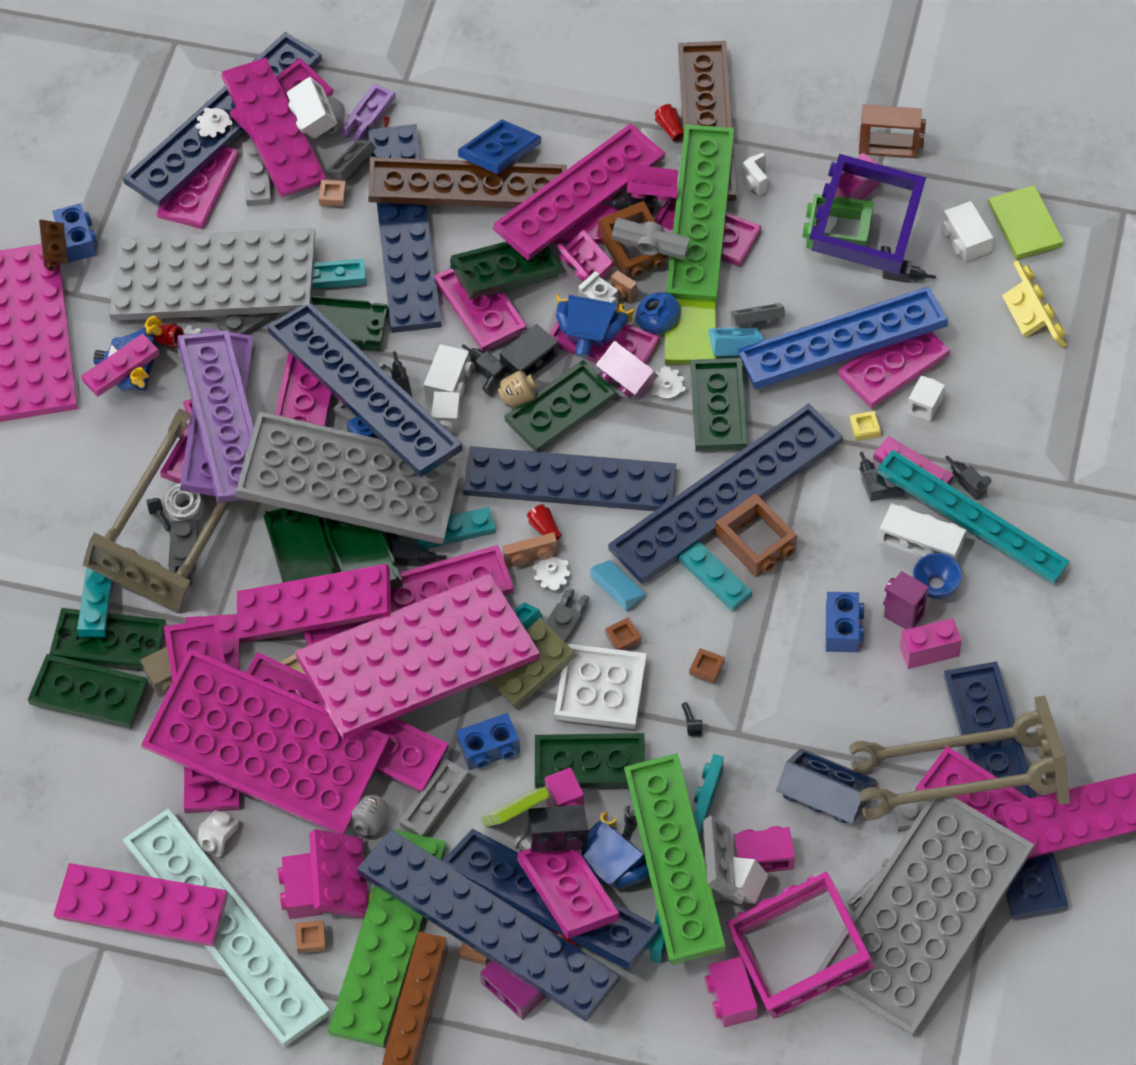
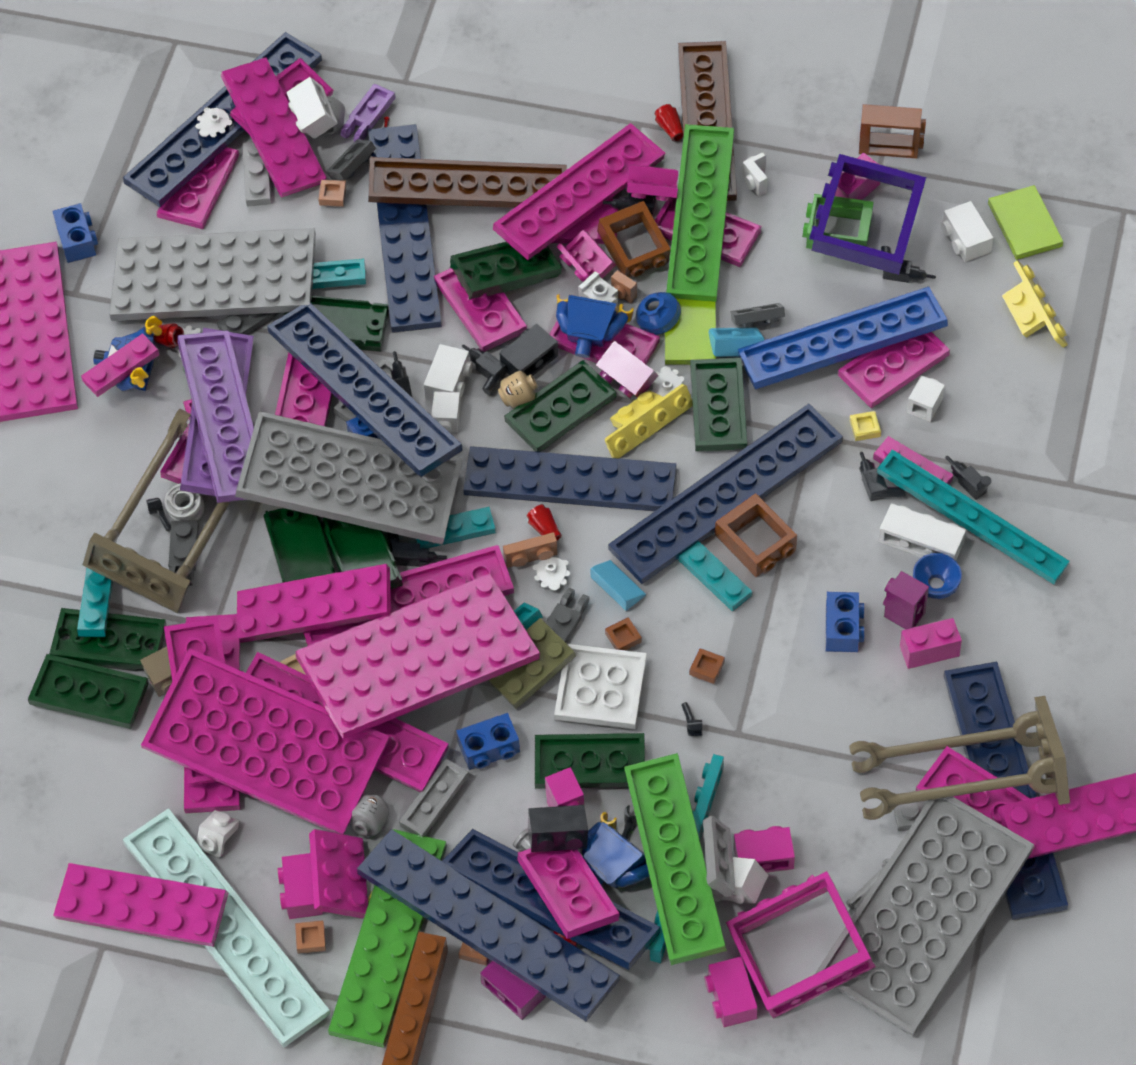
reddish brown hinge [39,219,68,271] -> none
blue tile [458,119,541,174] -> none
lime tile [481,787,550,827] -> none
light grey piece [611,217,690,260] -> none
slope [776,748,876,824] -> none
none -> light yellow bracket [604,384,693,458]

